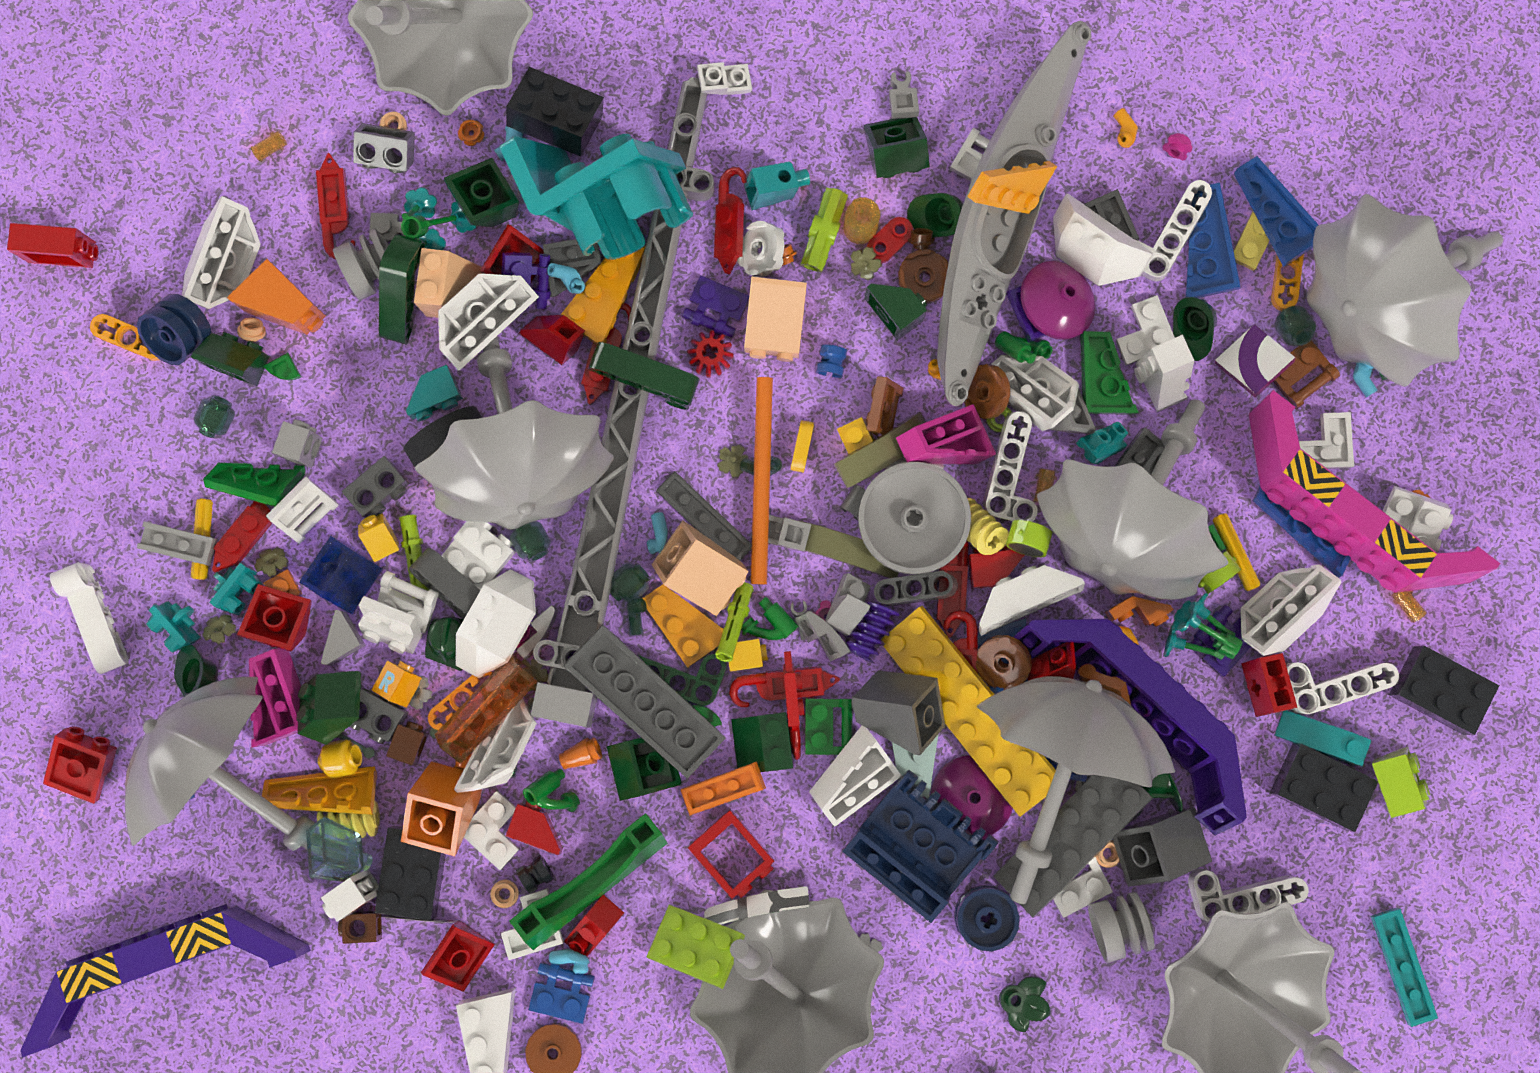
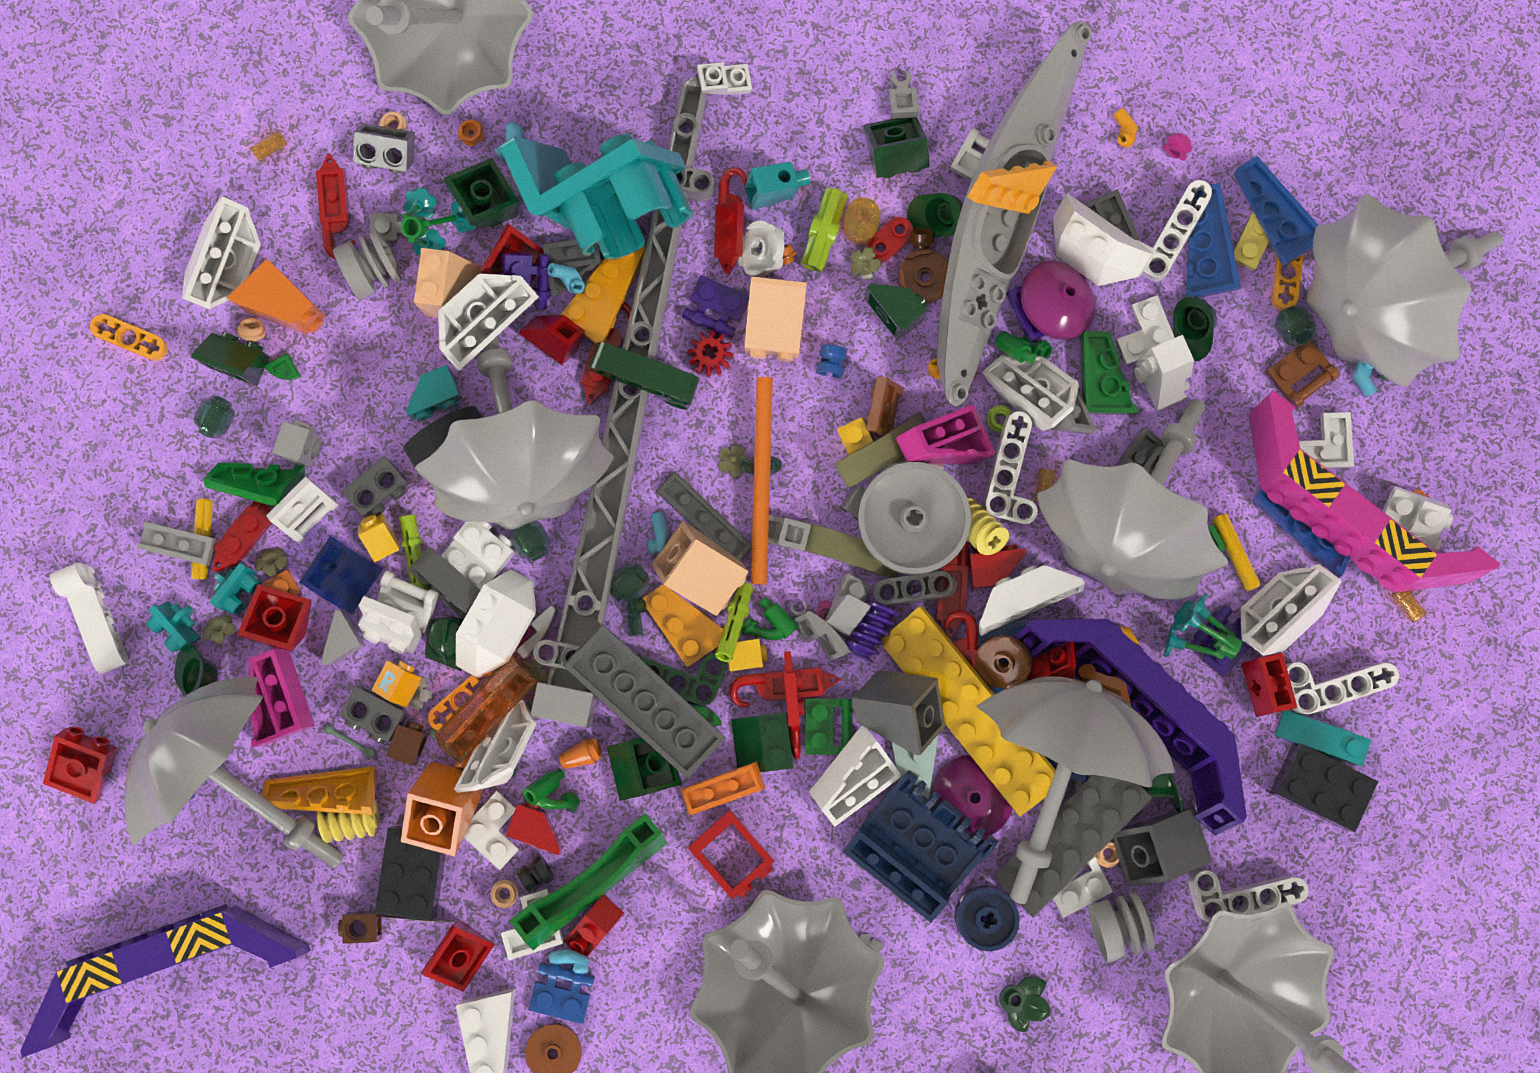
red window [7,223,99,268] -> none
dark blue wheel [137,294,211,365] -> none
dark green slope [296,671,361,745] -> none
clear light blue torso [306,817,373,882] -> none
yellow head [318,739,362,778] -> none
white brick [321,869,379,922] -> none
dark green beam [379,234,425,345] -> none
black brick [506,67,604,157] -> none
lime plate [646,905,745,989] -> none
sticker [704,886,810,925] -> none
yellow beam [790,420,814,473] -> none
dark orange plate [964,364,1010,419] -> none
lime piece [1006,520,1053,557] -> none
teal hips [1076,421,1128,464] -> none
orange slope [1105,596,1174,627] -> none
lime piece [1198,550,1241,594] -> none
tile [1215,324,1295,398] -> none
teal plate [1370,908,1438,1027] -> none
lime slope [1372,747,1430,818] -> none
black brick [1389,645,1500,735] -> none

